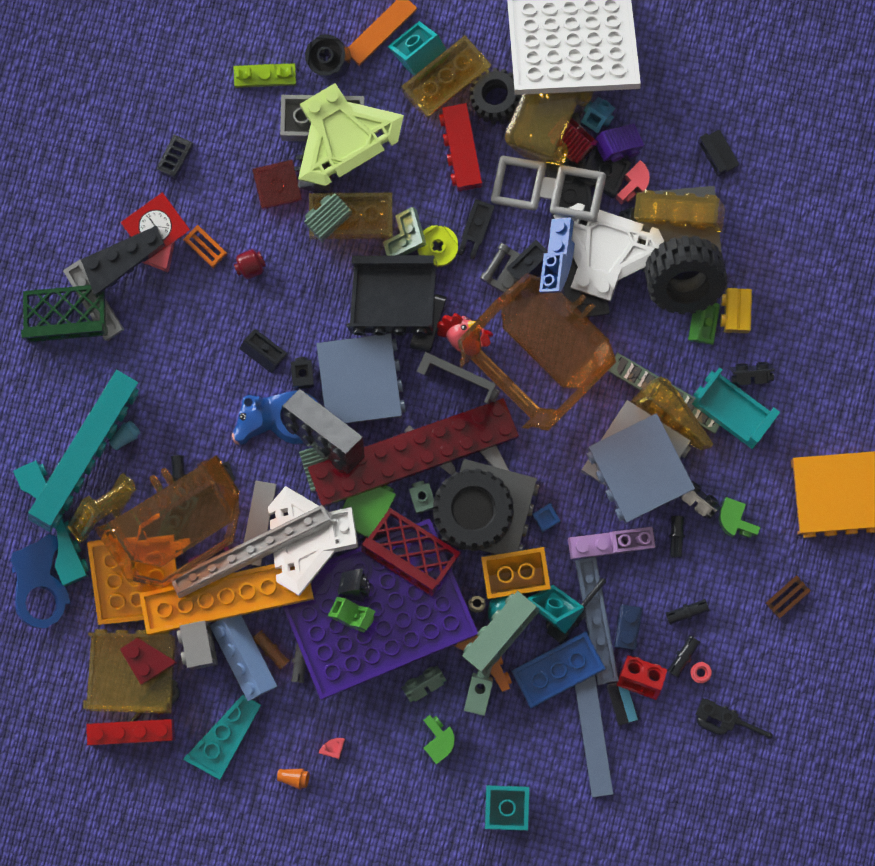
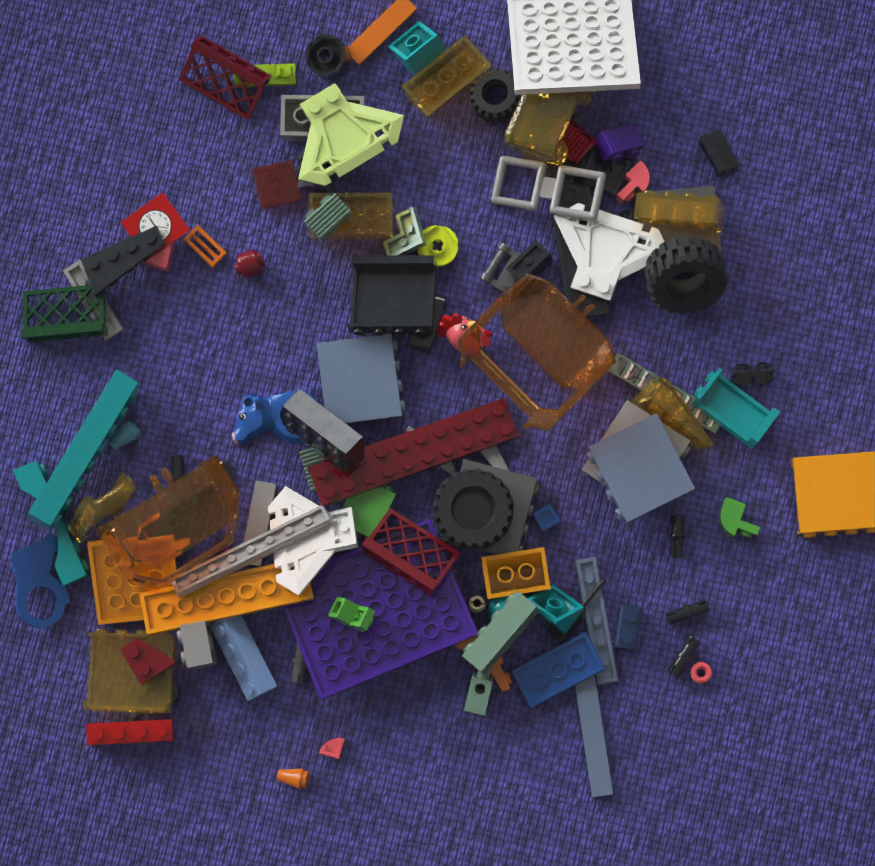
black slope [156,135,193,180] -> none
teal wing [183,695,261,780] -> none
black slope [240,329,288,373] -> none
clear orange pin [253,630,290,670] -> none
black brick [290,357,315,389] -> none
black slope [337,569,371,602] -> none
sand green hinge [401,666,447,703] -> none
sand green brick [409,481,434,515] -> none
dark grey panel [417,352,500,404] -> none
bright green brick [423,715,454,764] -> none
red brick [439,103,482,192] -> none
black hinge [458,199,495,260] -> none
teal brick [485,785,529,830] -> none
slope [539,218,575,294] -> none
lavender slope [568,527,655,559] -> none
dark azure brick [581,97,615,133] -> none
black slope [606,682,638,726] -> none
red brick [616,655,668,700] -> none
black hinge [679,481,720,519] -> none
bright green slope [688,303,720,345] -> none
black piece [695,698,773,739] -> none
yellow brick [720,288,752,333] -> none
reddish brown tile [765,575,811,619] -> none
none -> dark red fence [178,35,272,121]

